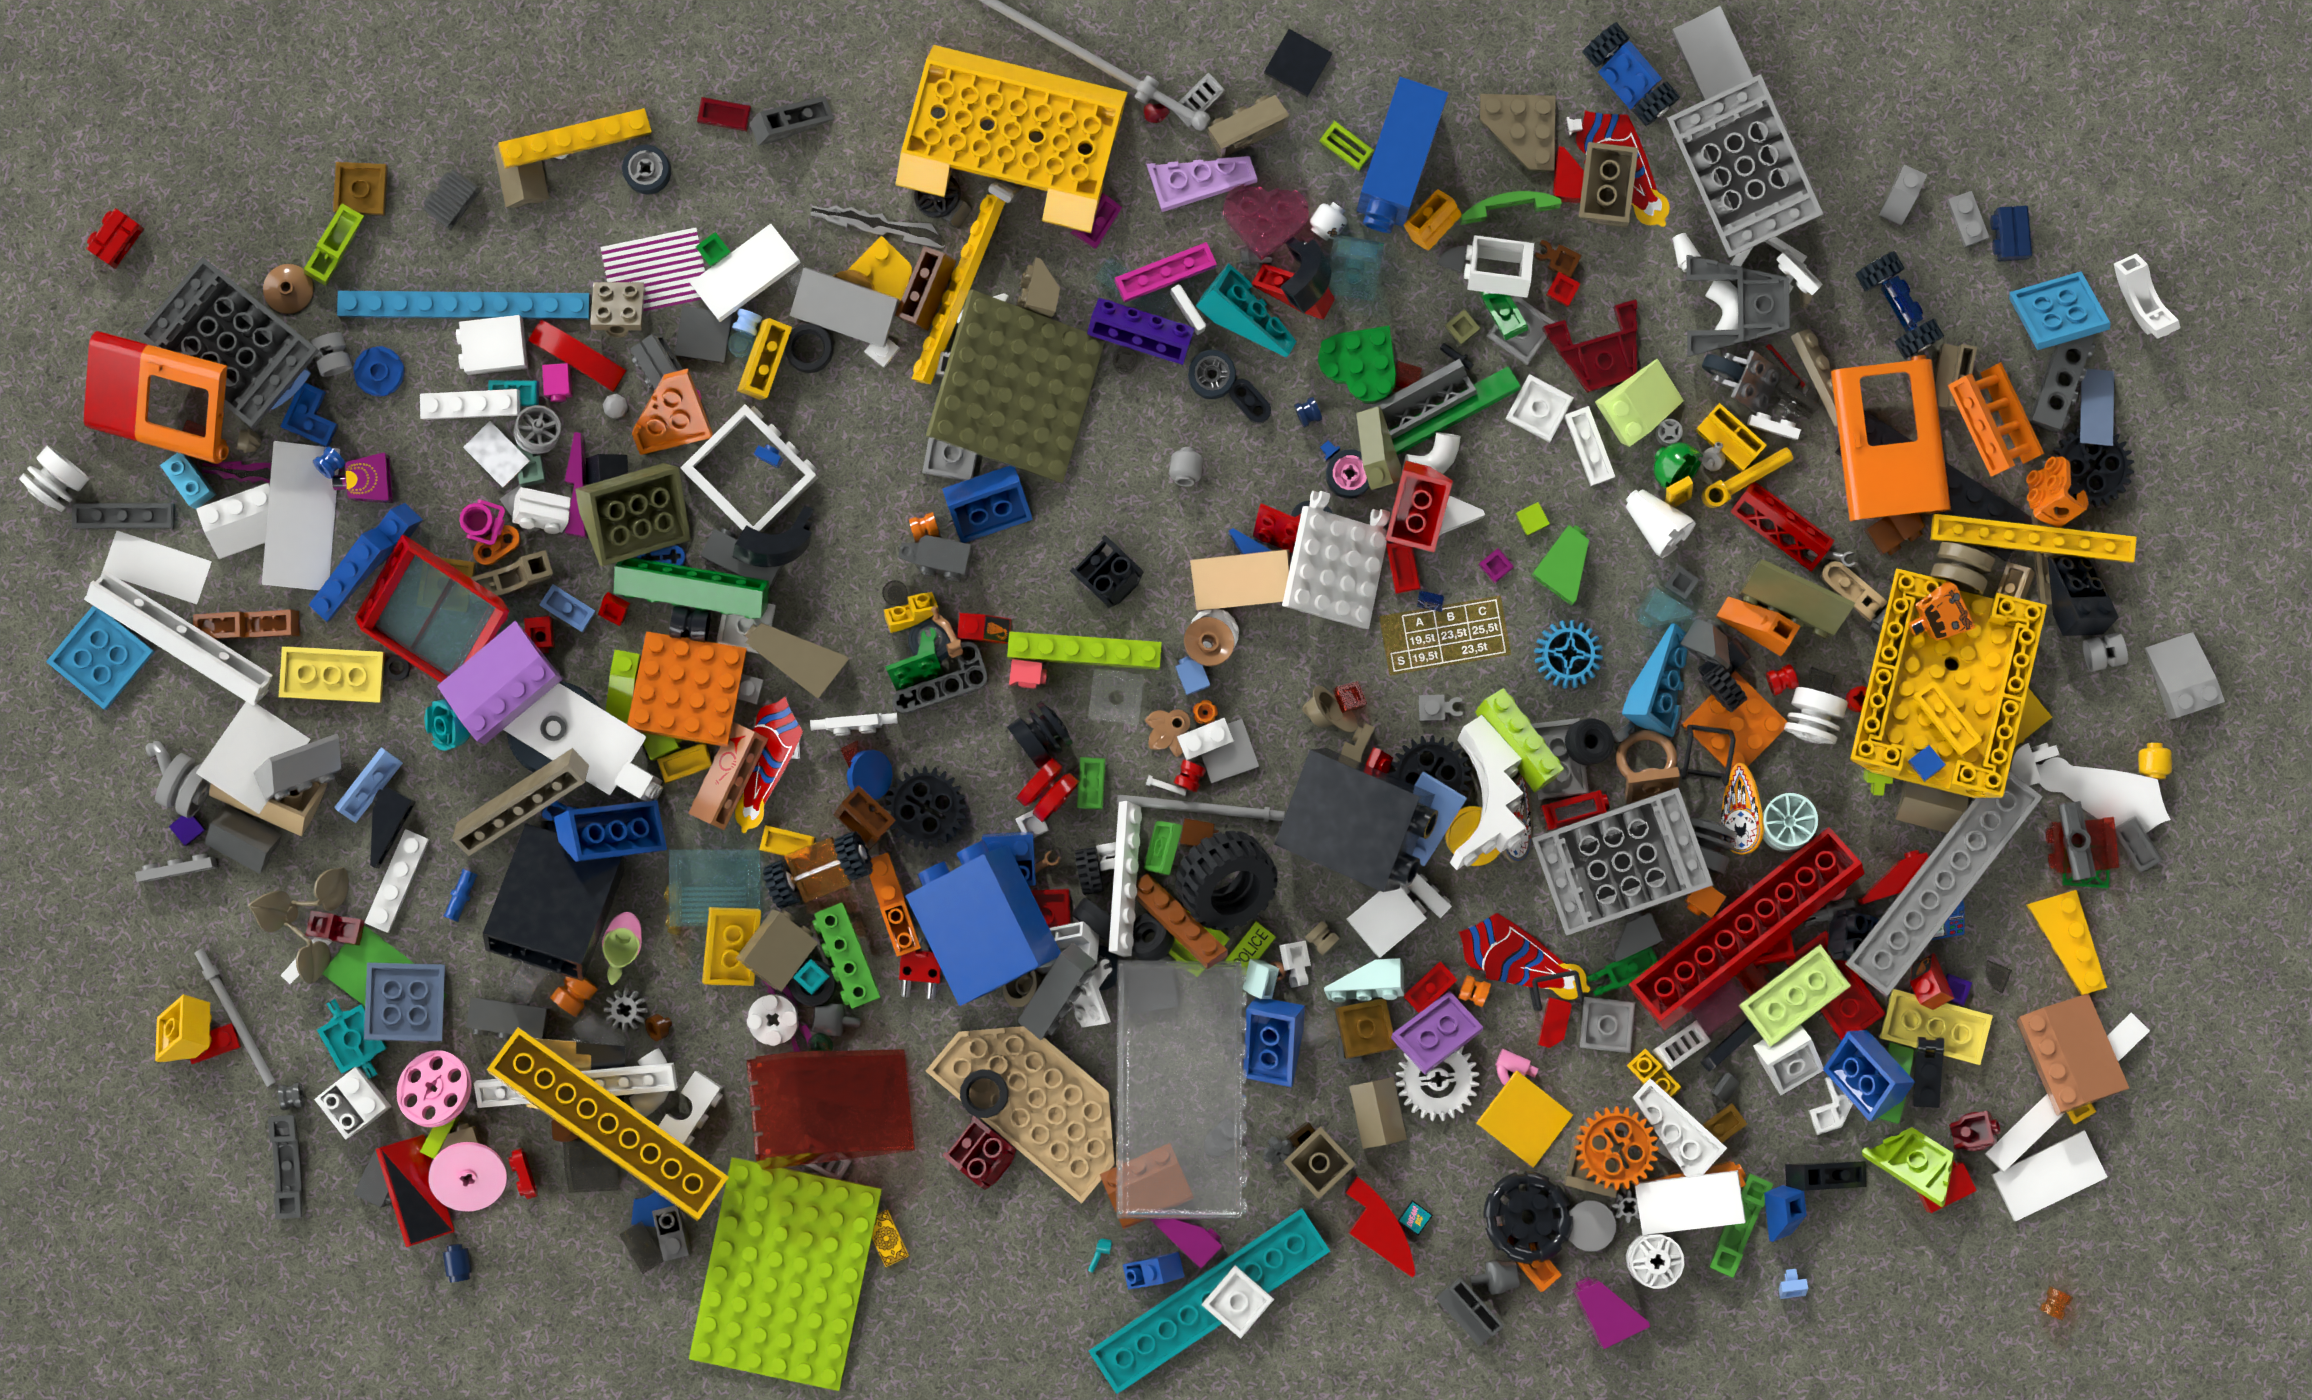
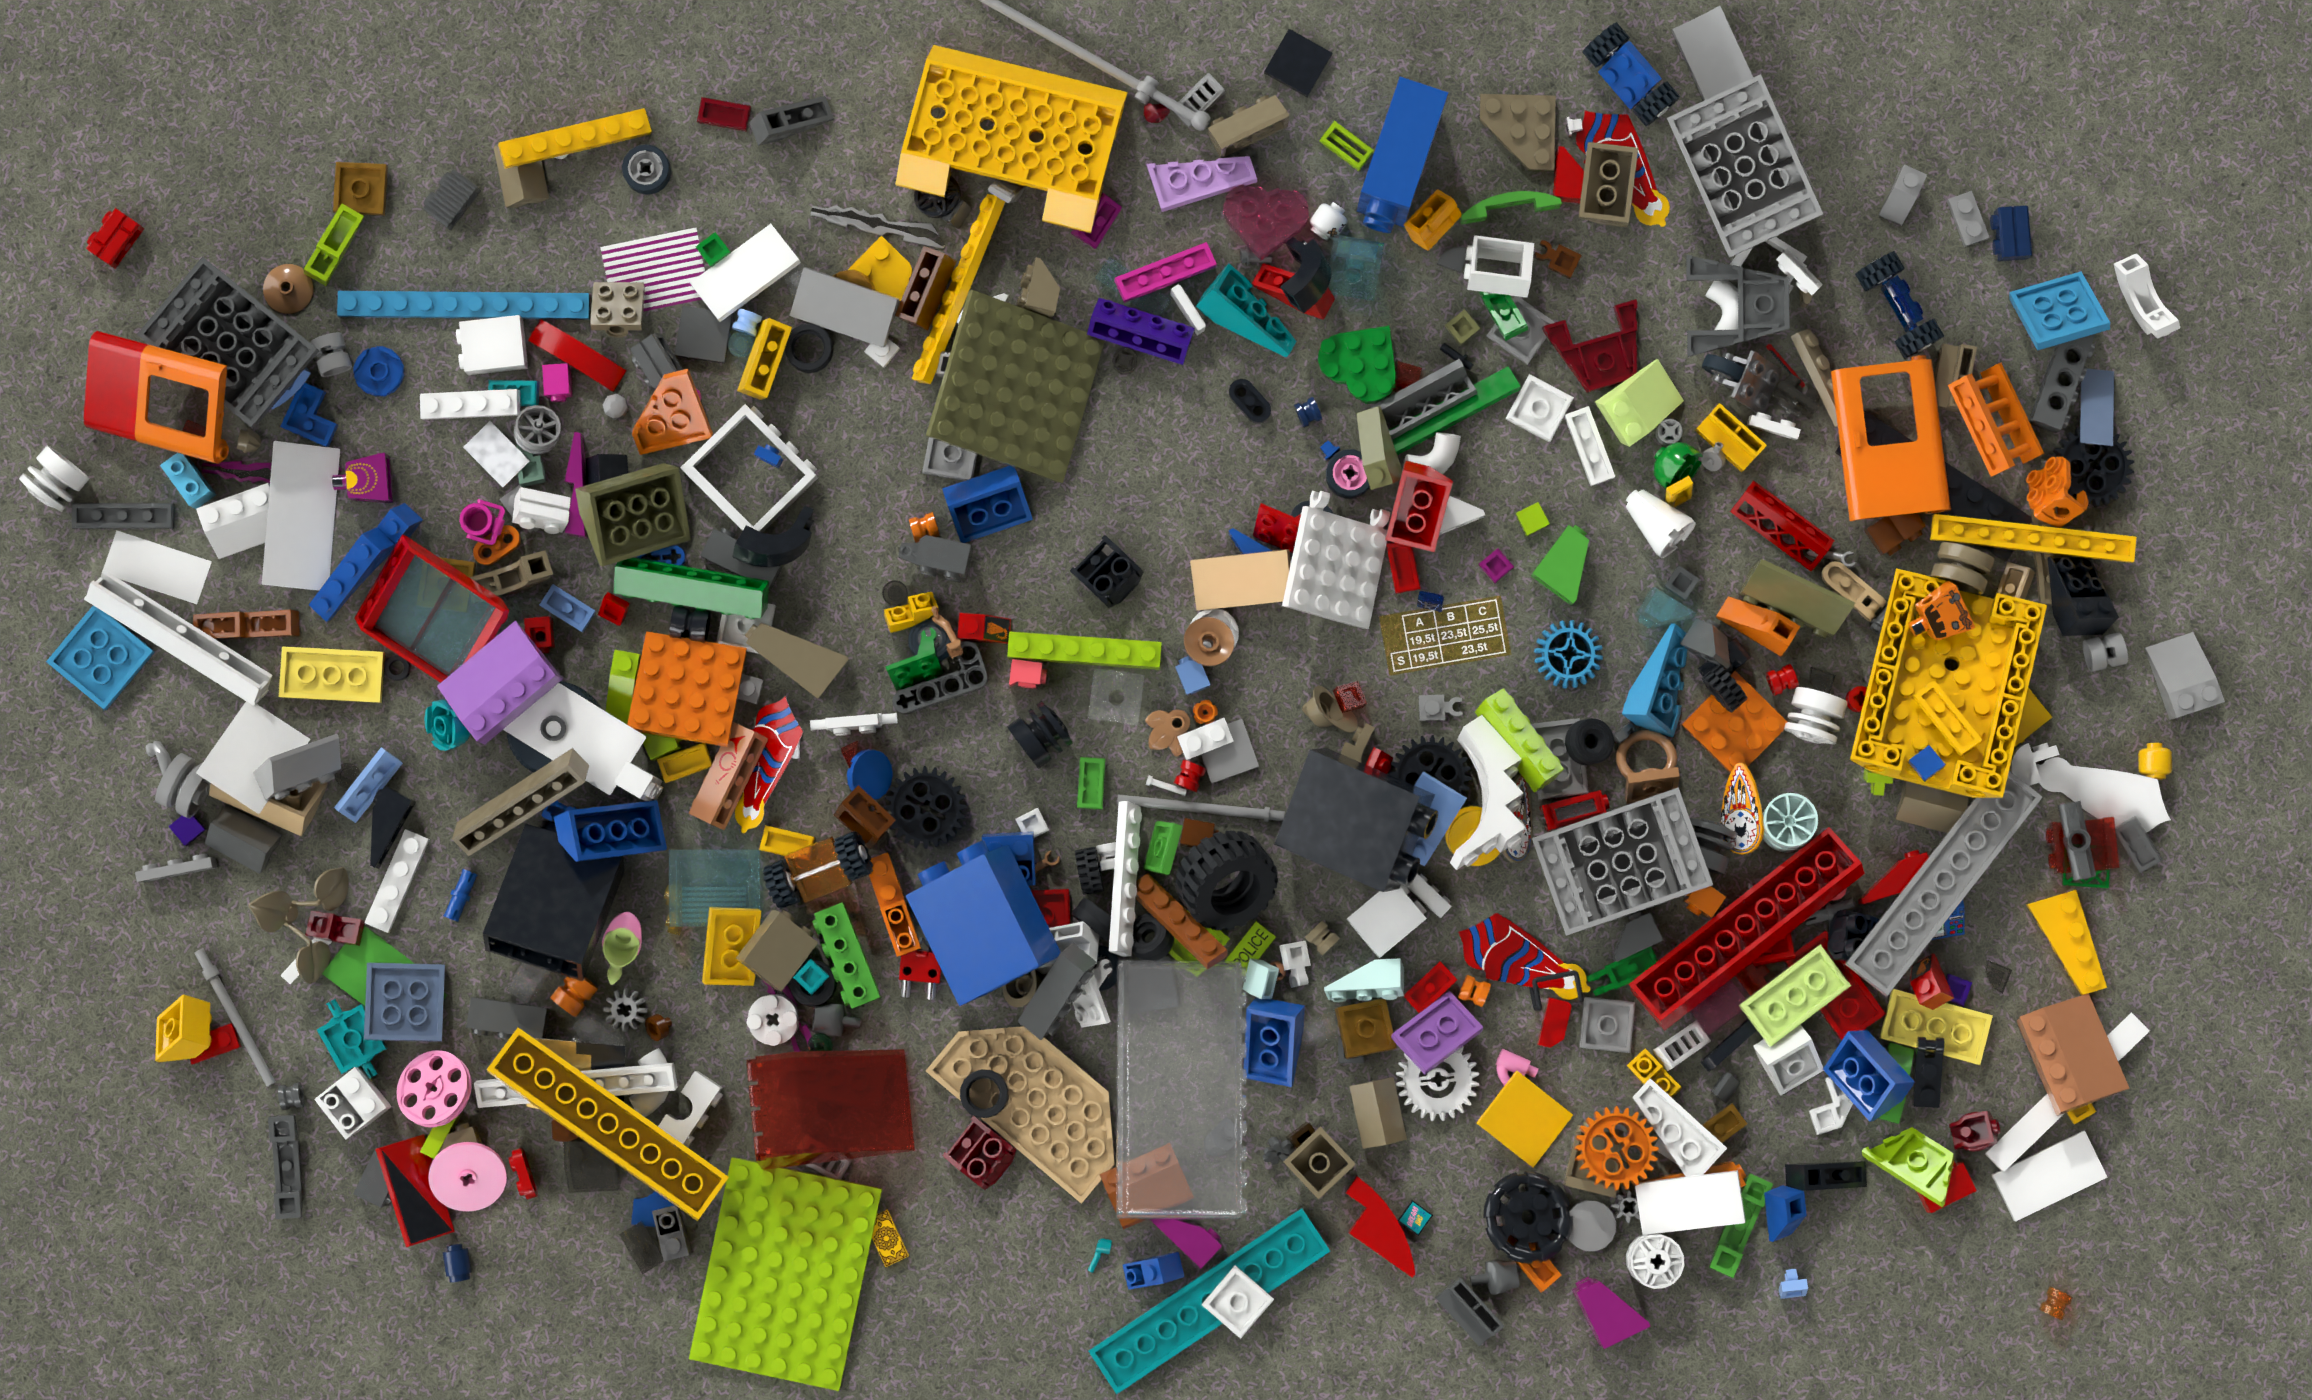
blue wheel [313,447,345,479] -> none
red wheel [1016,758,1079,823] -> none
light grey head [1169,447,1203,486] -> none
wheel [1188,350,1236,400] -> none
red plate [1546,272,1580,307] -> none
white cone [1672,233,1702,272] -> none
black piece [1680,725,1736,786] -> none
yellow axle [1701,447,1794,508] -> none

